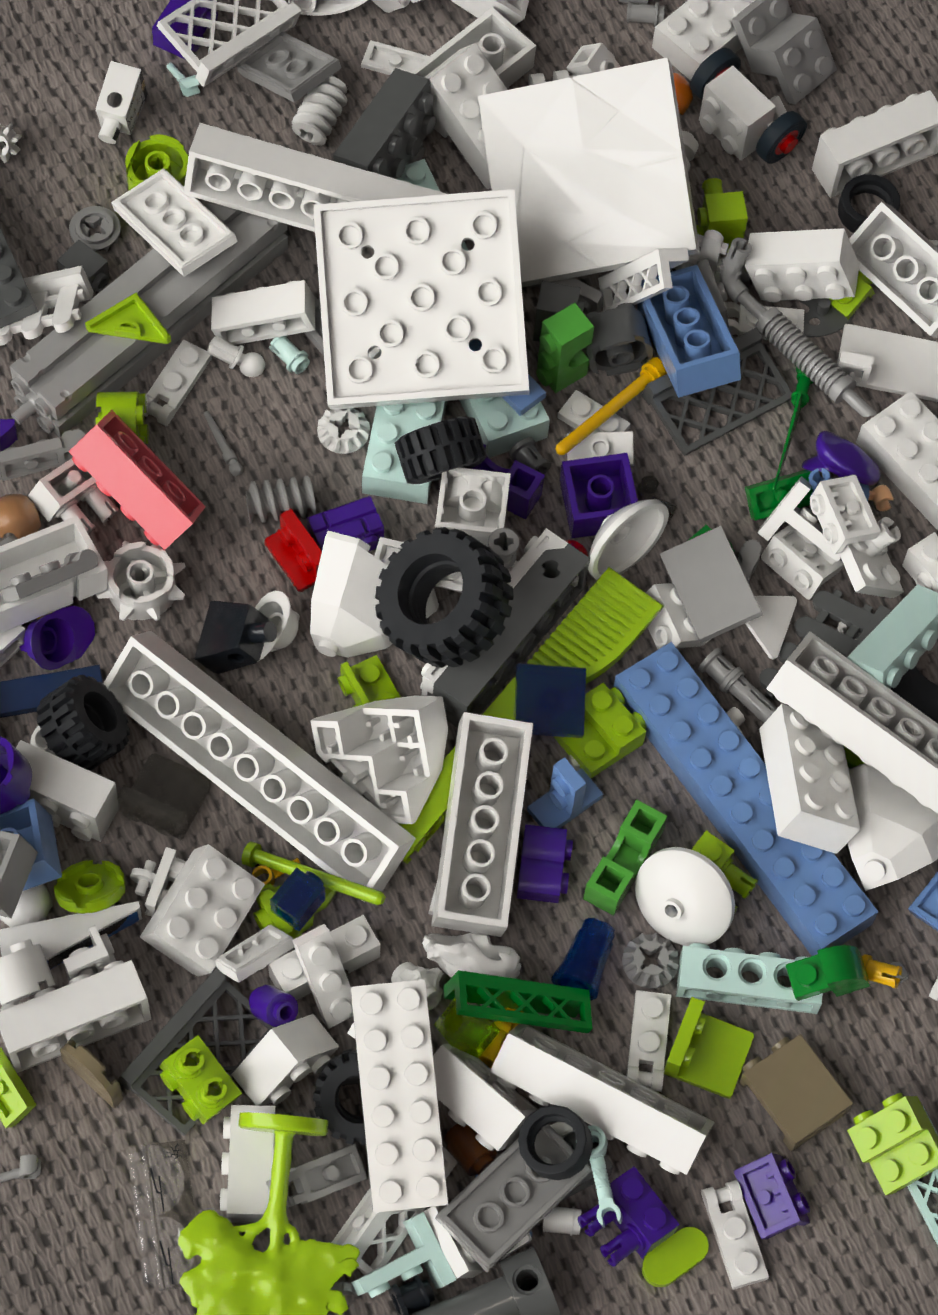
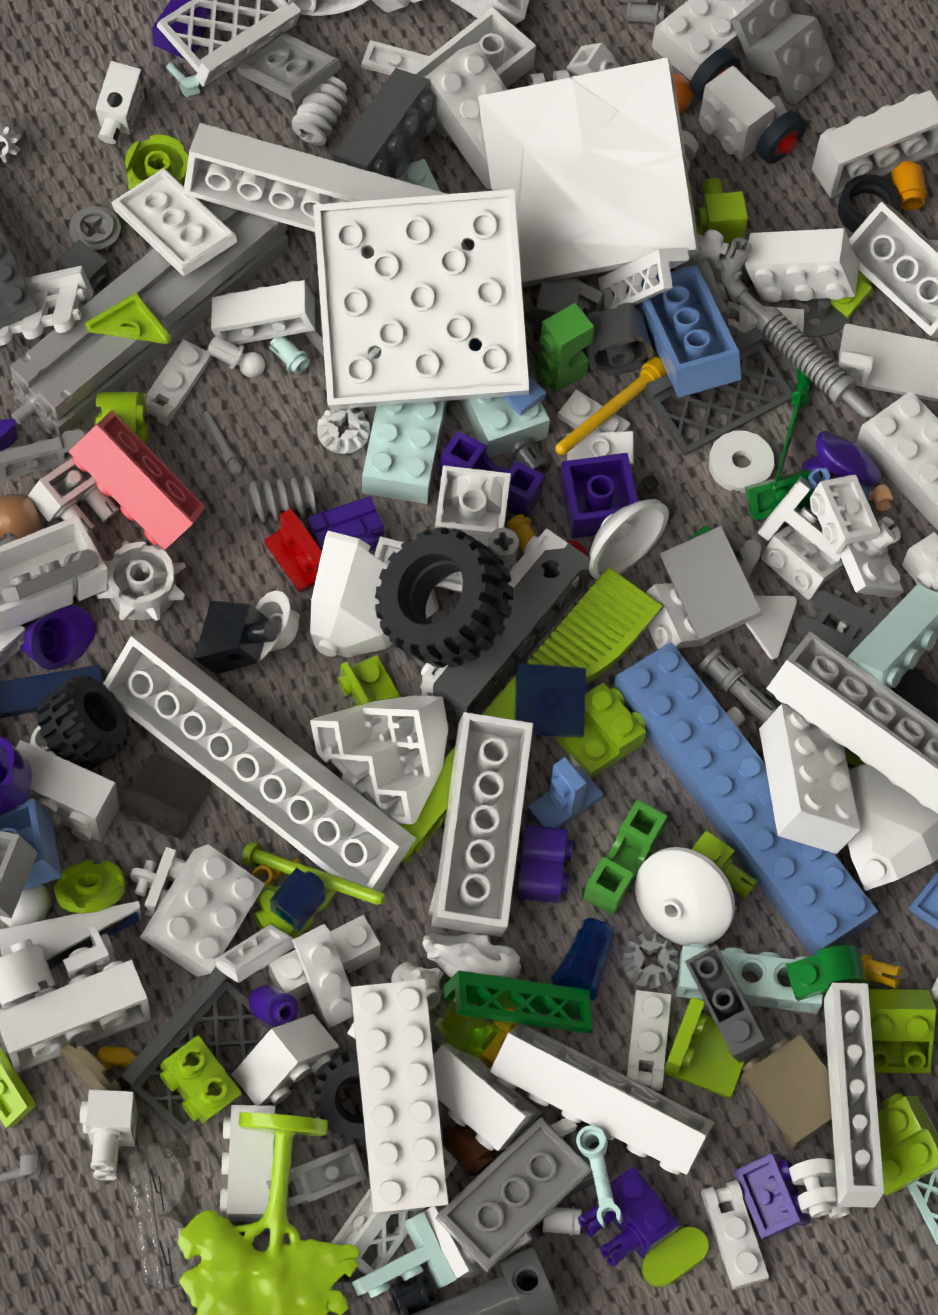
black tyre [394,416,487,484] -> none
black tyre [518,1105,593,1180] -> none
none -> white brick [80,1090,138,1180]
none -> yellow arm [96,1046,137,1072]
none -> yellow pin [506,514,537,554]
none -> dark grey slope [685,945,772,1063]
none -> white tile [709,431,775,493]
none -> white brick [789,1158,851,1219]
none -> white brick [824,983,884,1208]
none -> lime slope [868,989,936,1074]
none -> light orange brick [891,161,927,210]

